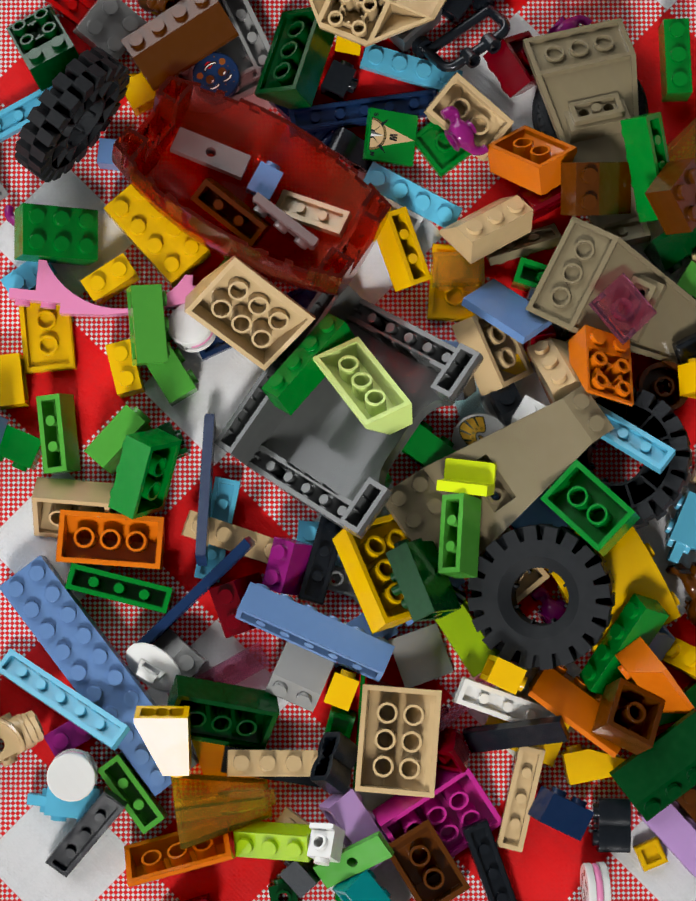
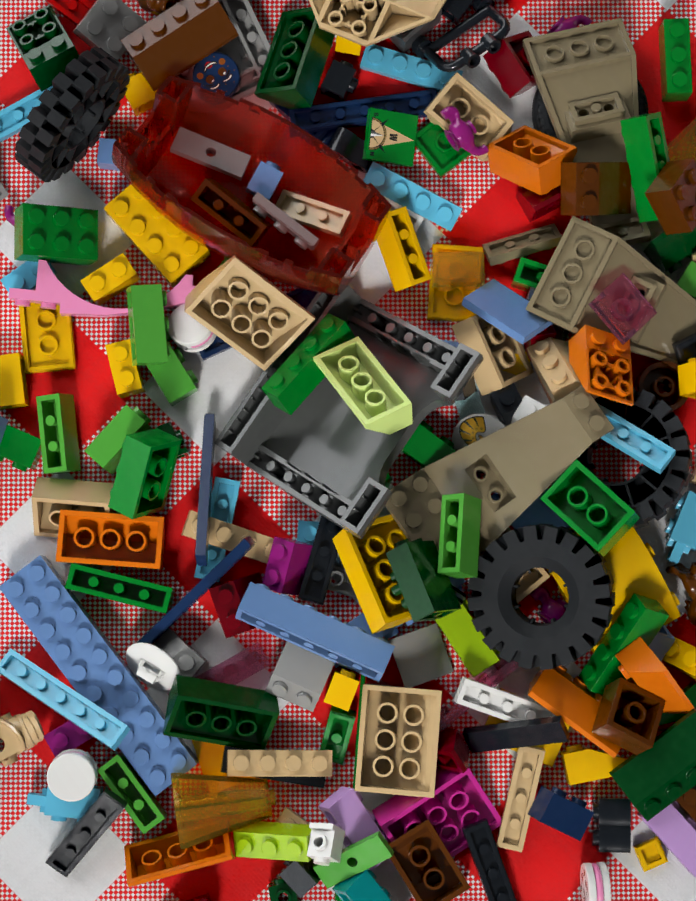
slope [134,706,192,778] -> none
black brick [310,732,358,794] -> none
neon yellow panel [436,458,497,497] -> none
tan slope [440,195,534,264] -> none
yellow brick [479,654,528,695] -> none

